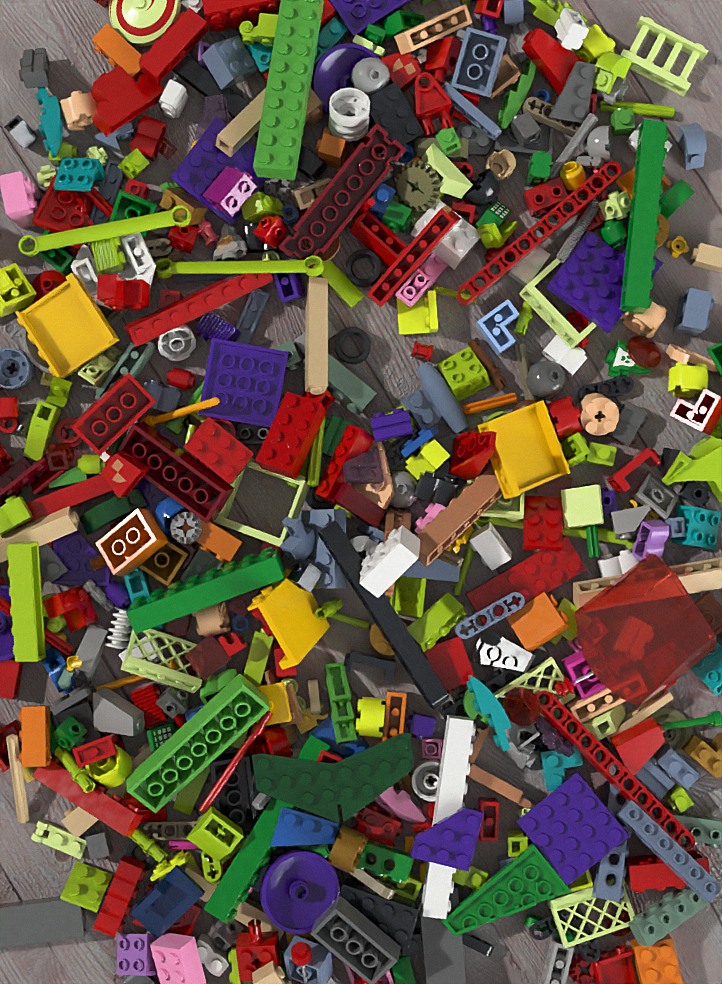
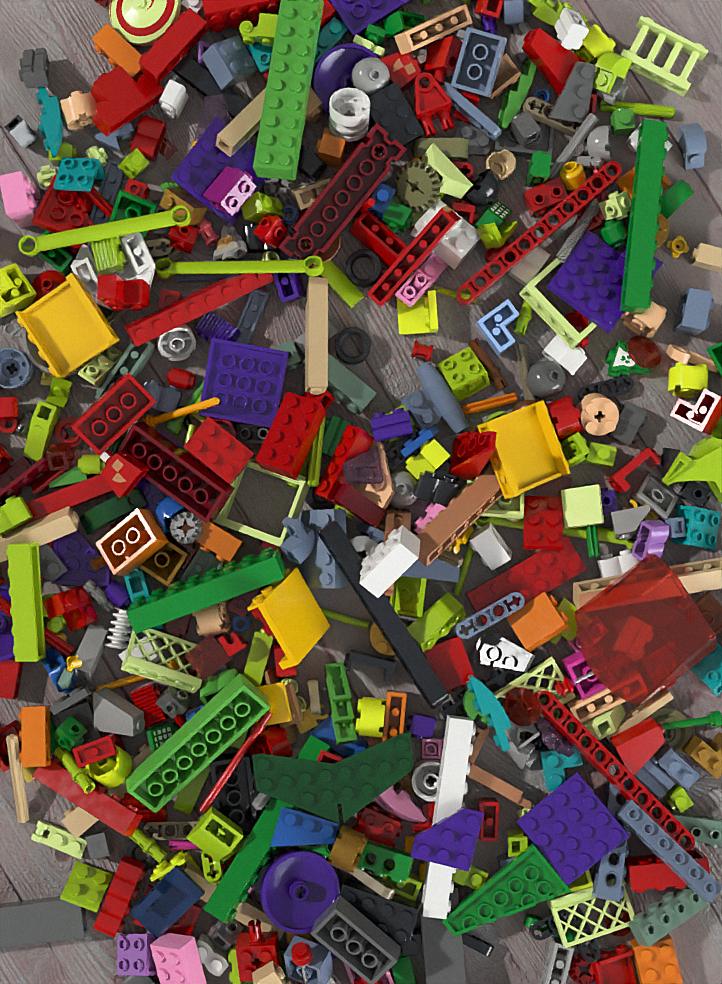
brick [287,559,322,592] -> none
lime pin [315,598,343,620] -> none
blue plate [398,144,414,164] -> none
bright green brick [436,127,462,156] -> none

